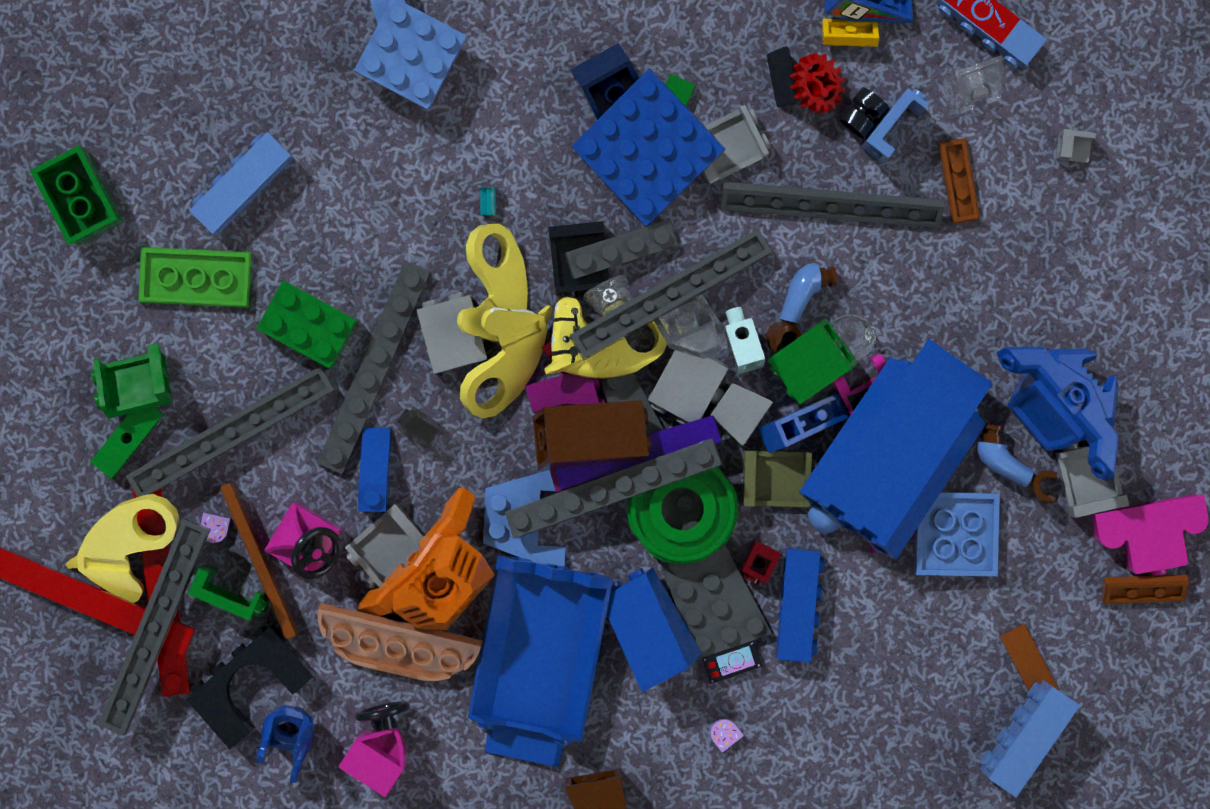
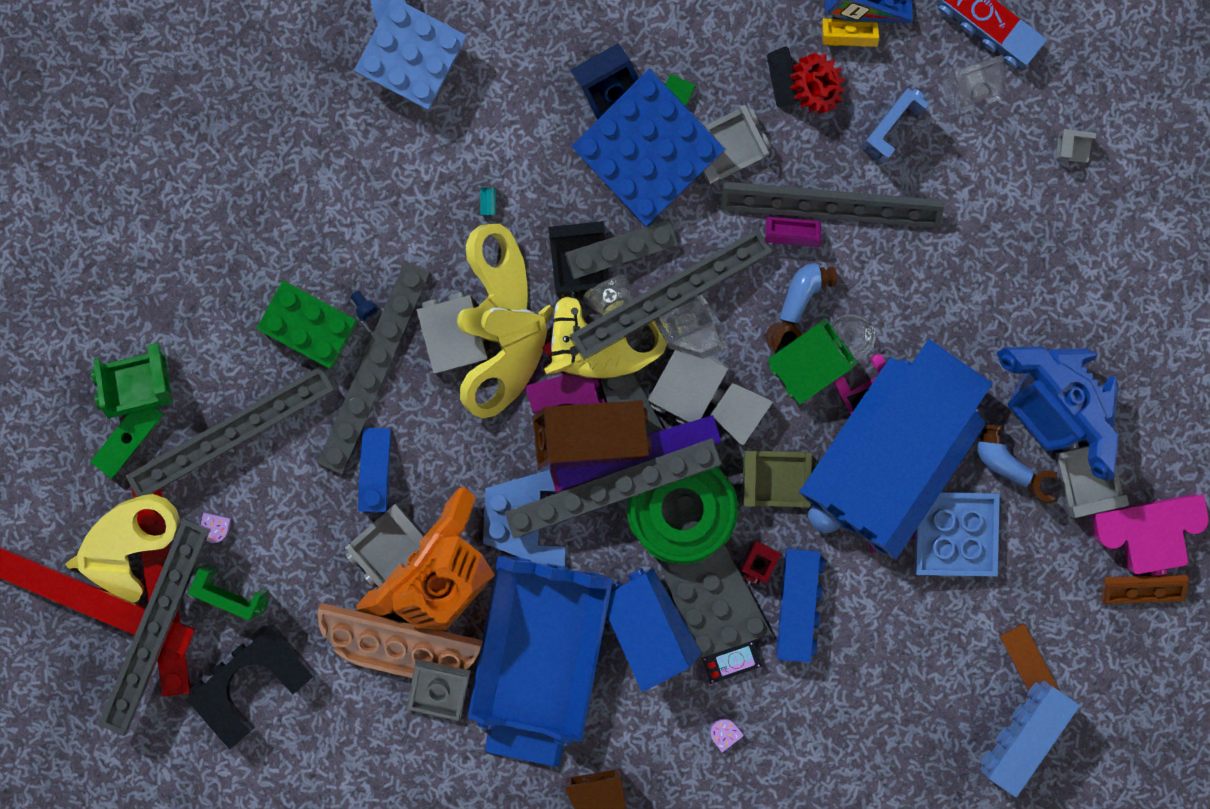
green brick [29,145,124,247] -> none
bright green tile [138,247,252,308] -> none
medium blue brick [189,132,294,236] -> none
dark orange tile [220,482,299,639] -> none
blue piece [256,705,314,784] -> none
piece [264,501,344,579] -> none
dark pink piece [338,701,410,797] -> none
clear smoke brick [397,407,442,448] -> none
light aqua torso [725,307,765,375] -> none
blue slope [758,393,848,453] -> none
black wheel [838,87,890,140] -> none
dark orange tile [938,138,980,224] -> none
none -> dark blue piece [351,291,378,321]
none -> dark grey tile [406,659,471,721]
none -> magenta tile [765,216,821,247]

